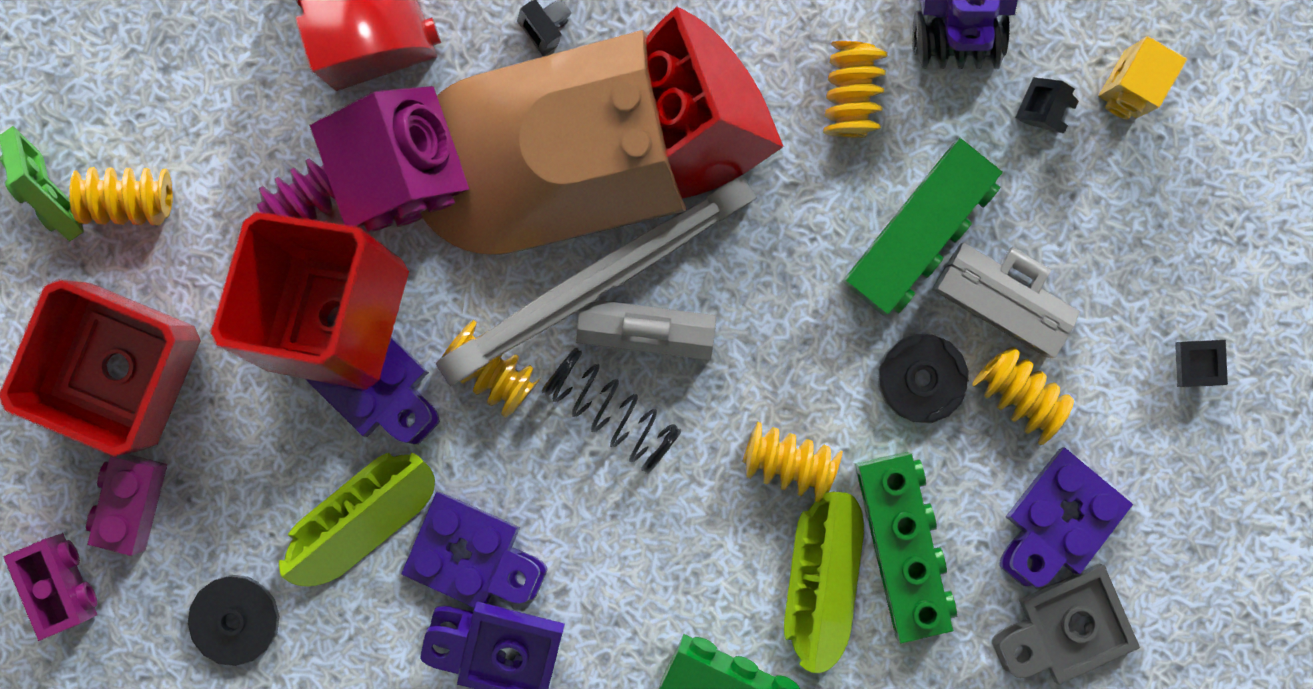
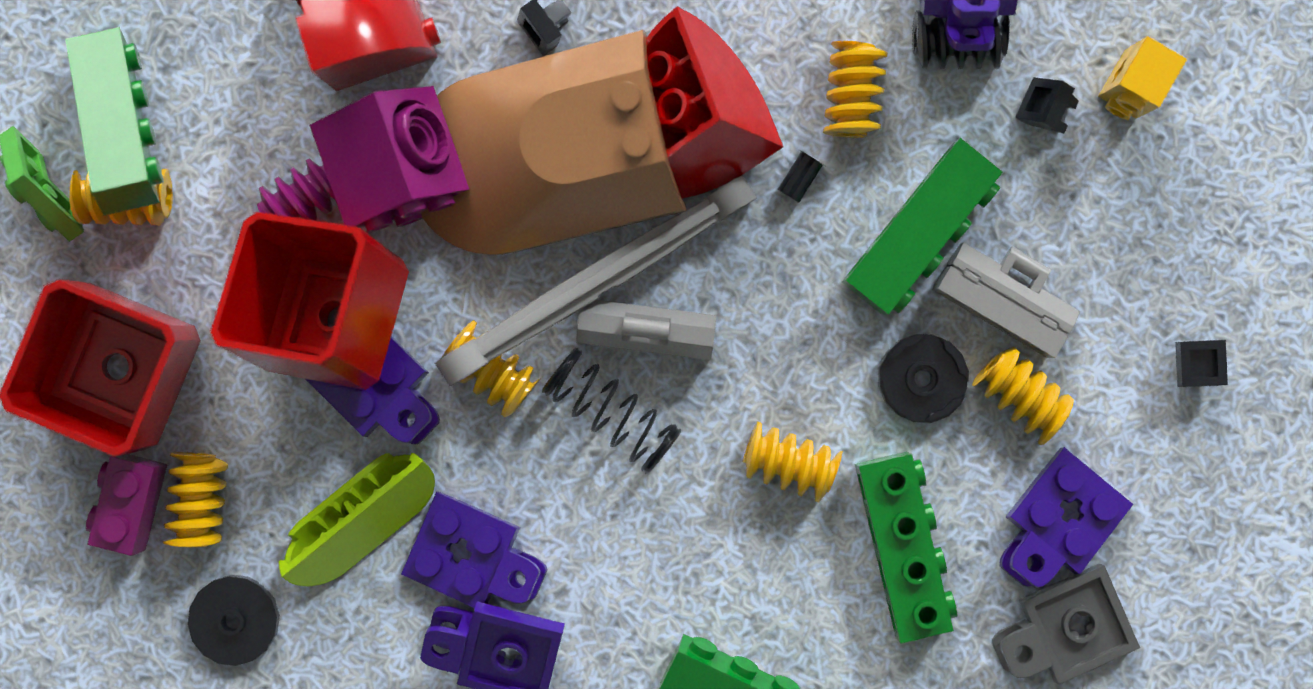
magenta brick [3,533,98,641] -> none
lime brick [784,492,864,673] -> none
none -> brick [65,27,164,216]
none -> yellow piece [162,452,228,548]
none -> black piece [777,149,826,203]

